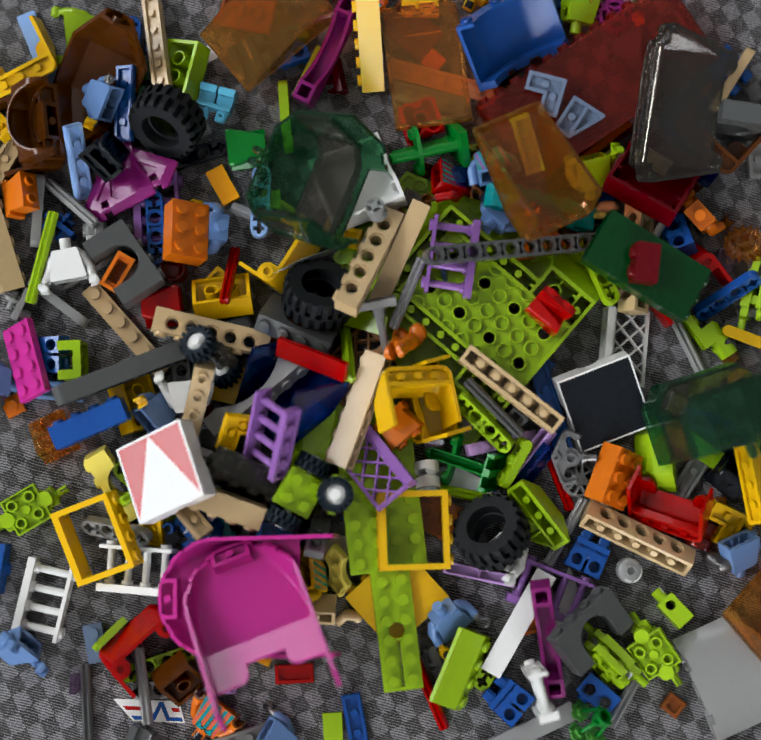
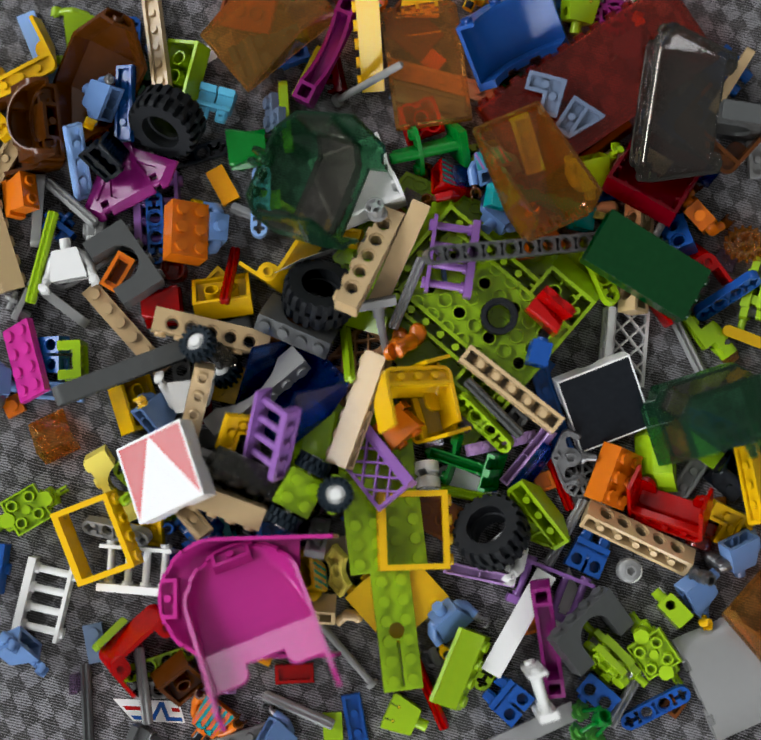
blue brick [47,396,132,450] -> none
red tile [275,336,349,382] -> none
lime plate [496,436,532,489] -> none
dark red brick [627,241,662,286] -> none
none -> light grey axle [262,690,335,730]
none -> sand blue plate [263,92,286,134]
none -> light grey bar [320,624,379,690]
none -> light grey bar [331,61,404,107]
none -> lime torso [380,691,429,736]
none -> black tyre [480,297,518,336]
none -> blue brick [524,336,553,369]
none -> orange tile [532,469,557,492]
none -> blue beam [620,684,691,731]
none -> medium blue torso [674,566,720,630]

